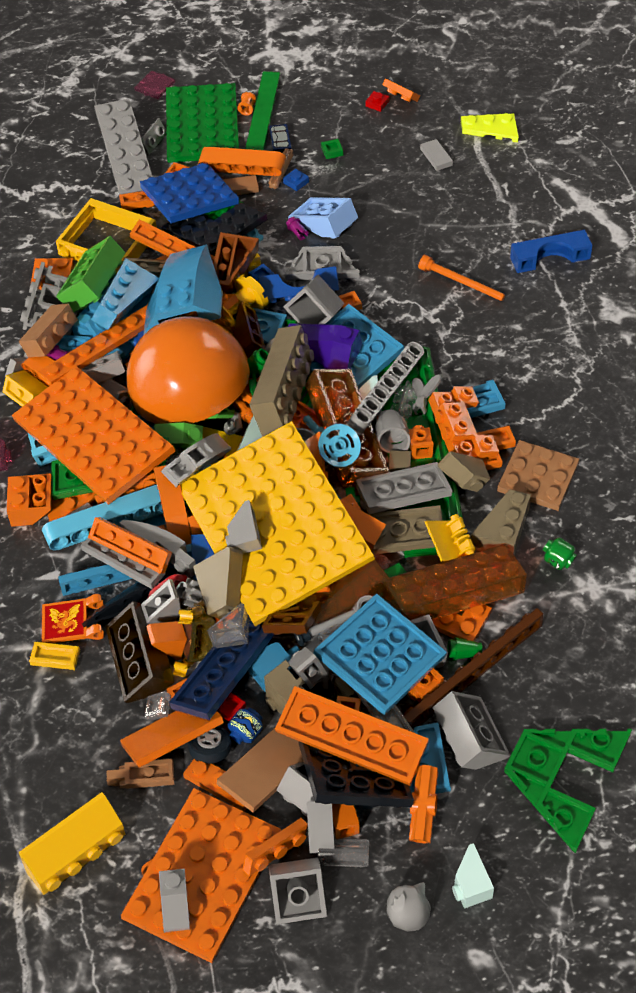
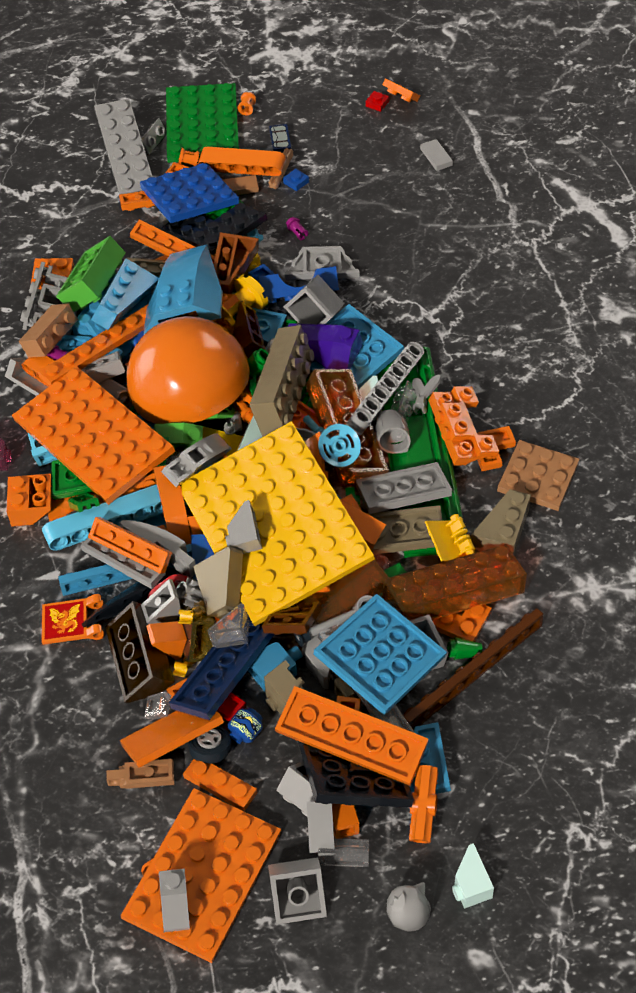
yellow panel [3,370,48,407] -> none
yellow slope [18,792,126,895] -> none
yellow tile [29,642,80,670] -> none
yellow window [56,198,157,274] -> none
clear pink piece [134,71,175,99] -> none
medium nougat tile [217,728,303,813] -> none
orange plate [243,818,308,876] -> none
green tile [245,71,280,150] -> none
light blue slope [288,197,358,239] -> none
light grey slope [288,647,328,690] -> none
green plate [321,139,343,159] -> none
orange plate [338,291,362,310] -> none
dark tan tile [389,450,411,472] -> none
orange brick [407,668,444,703] -> none
orange brick [409,425,434,459] -> none
orange piece [418,255,505,301] -> none
light grey slope [433,691,511,770] -> none
dark tan slope [438,451,490,492] -> none
neon yellow wing [461,113,519,142] -> none
dark azure plate [467,379,506,418] -> none
green wing [504,729,632,853] -> none
blue arch [510,230,592,273] -> none
green head [543,537,577,570] -> none
none -> green tile [68,493,100,513]
none -> orange bush [178,148,199,167]

